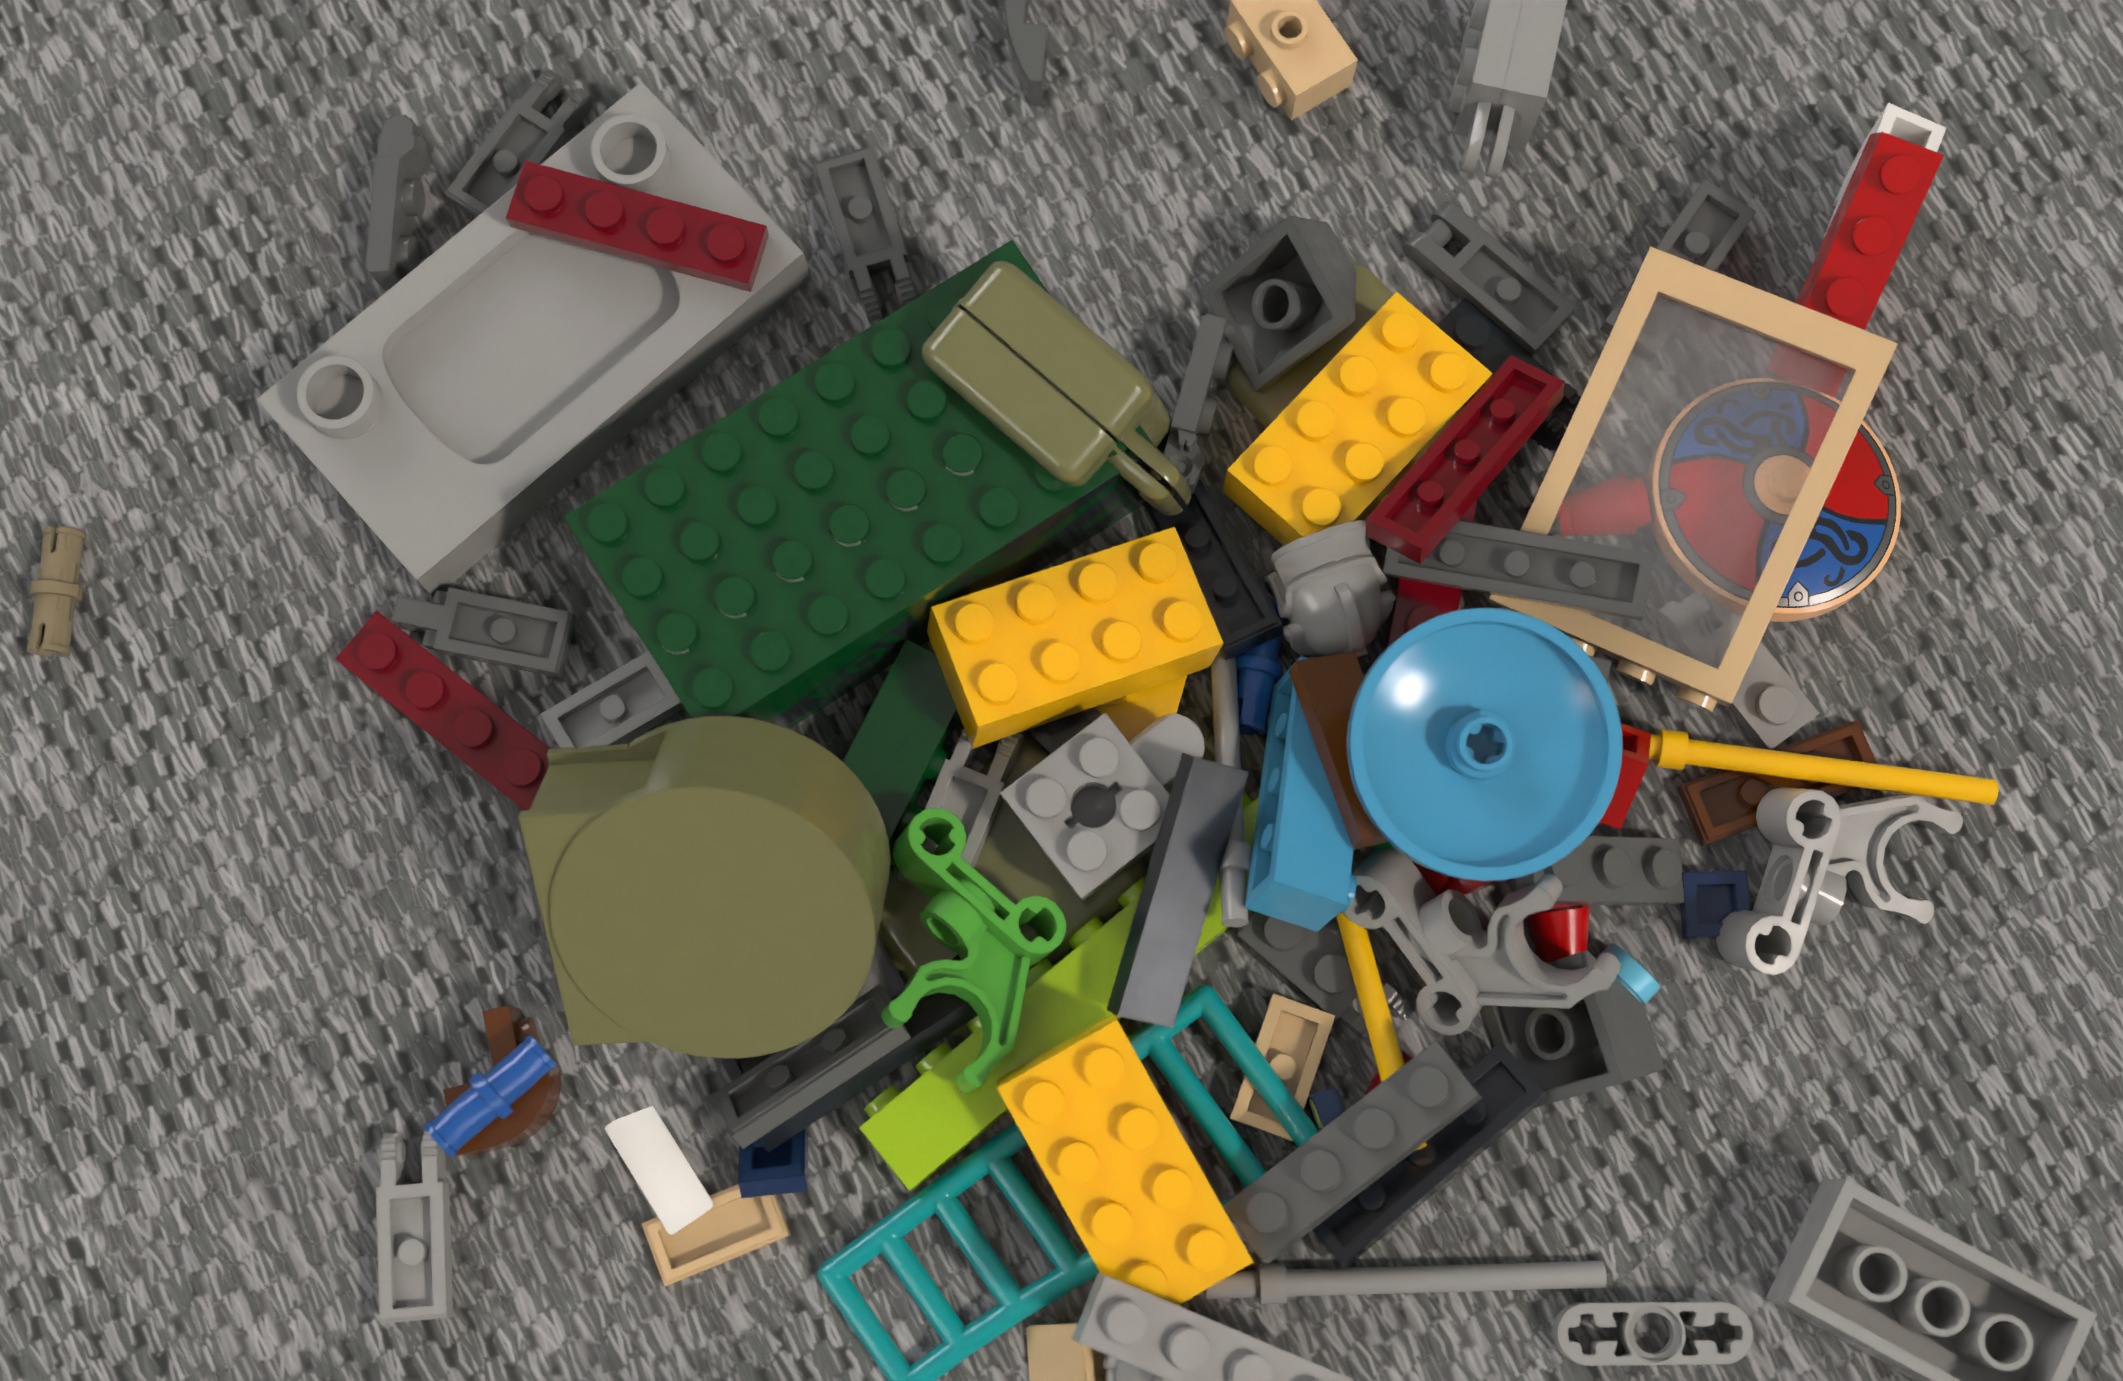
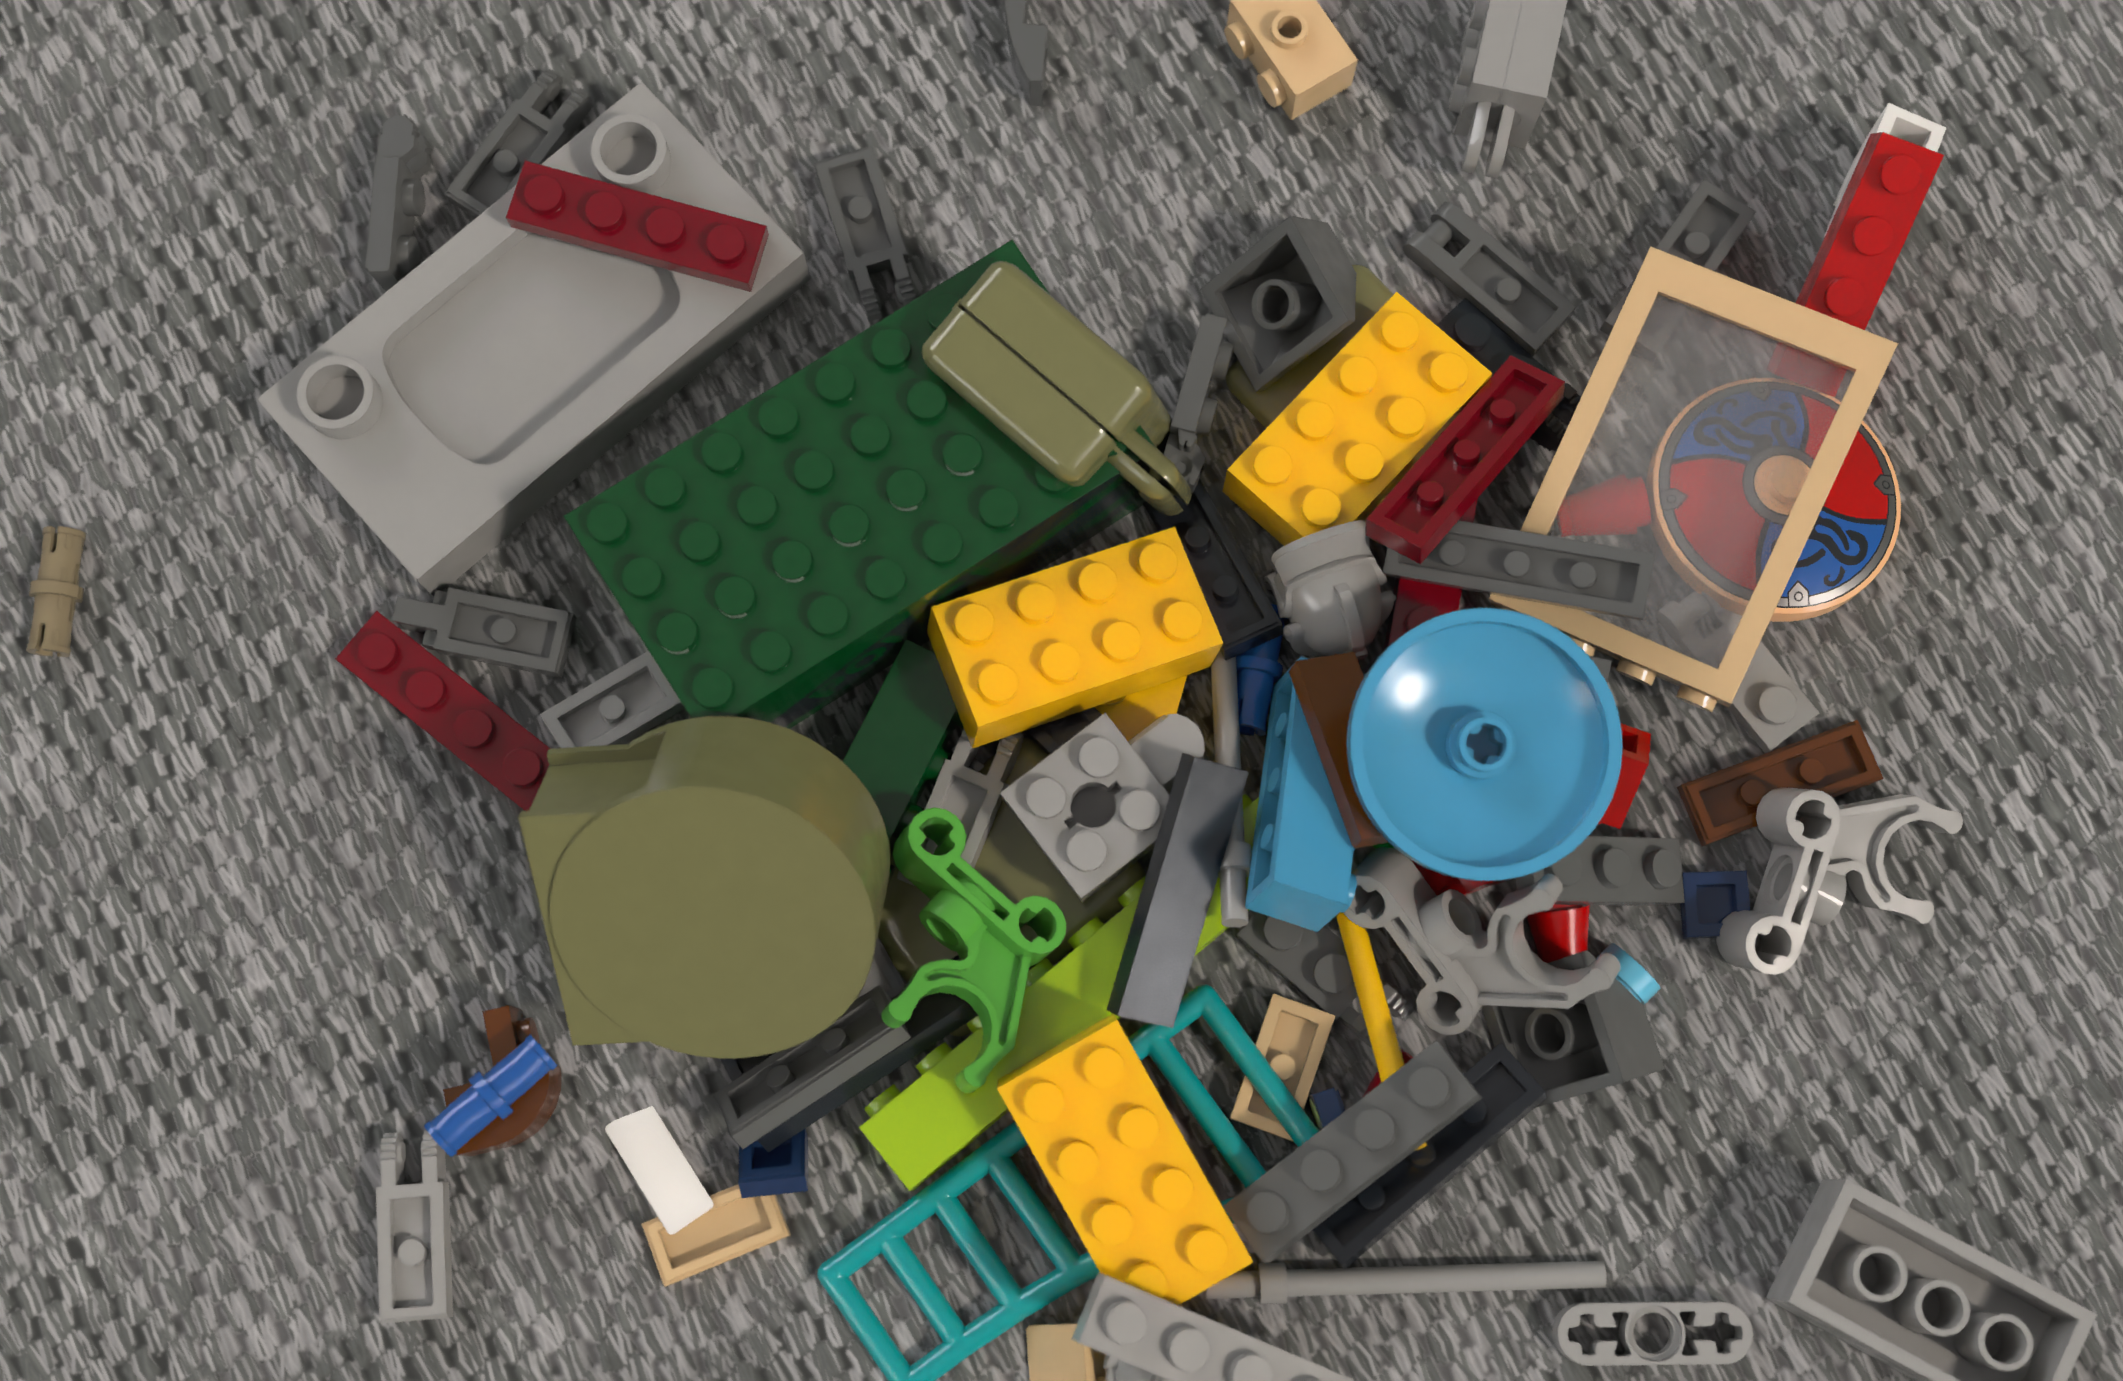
yellow bar [1649,729,1999,805] -> none

